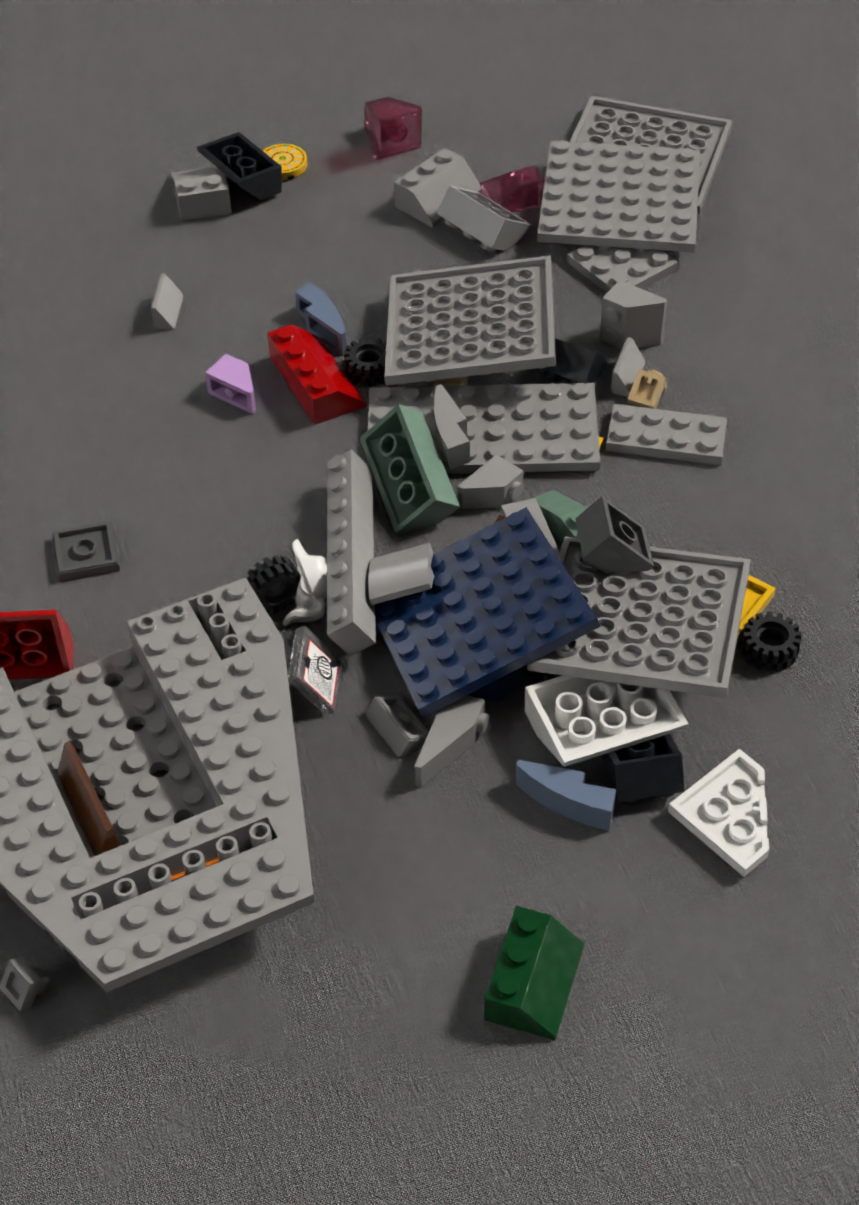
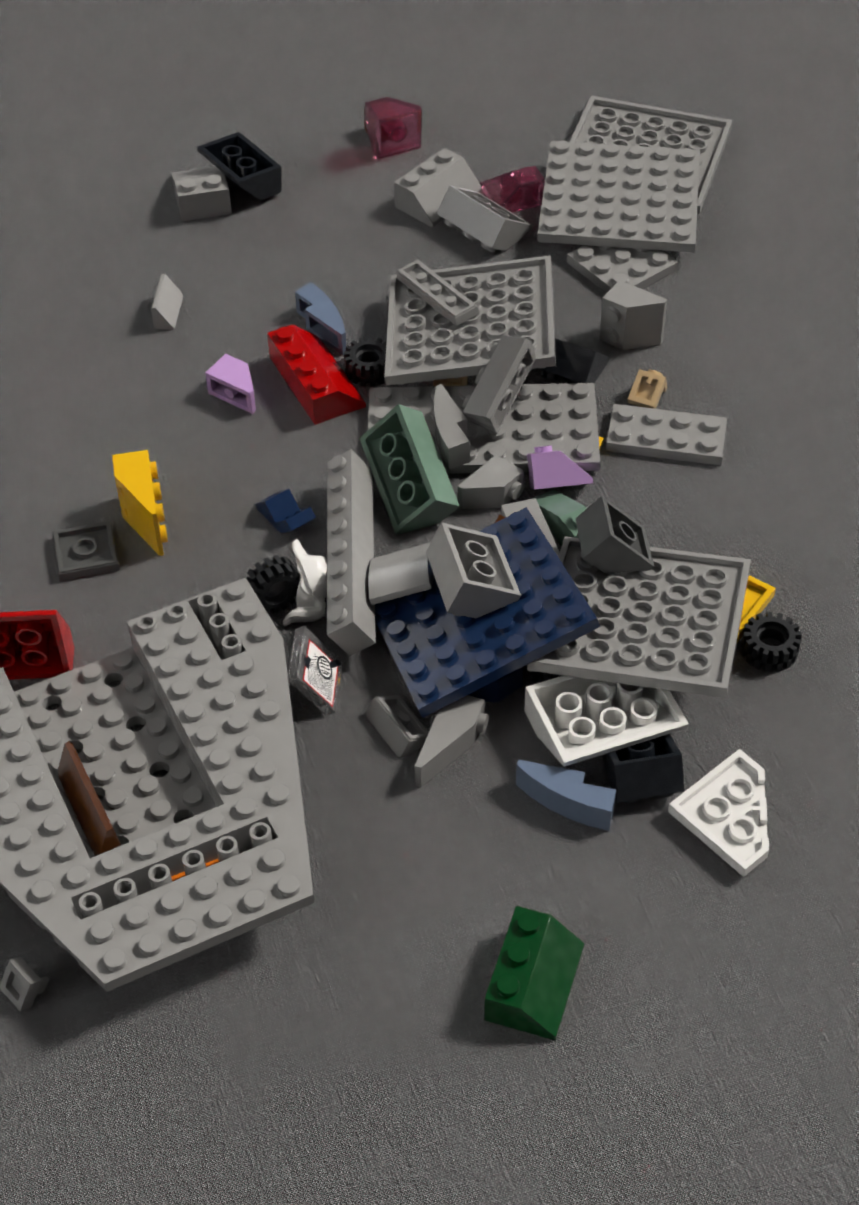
yellow tile [263,144,308,181] -> none
light grey slope [611,337,645,397] -> none
none -> yellow slope [112,450,168,556]
none -> dark blue slope [255,488,316,533]
none -> light grey tile [396,260,479,326]
none -> light grey slope [426,523,521,618]
none -> light grey slope [462,335,536,434]
none -> lavender slope [527,445,593,490]

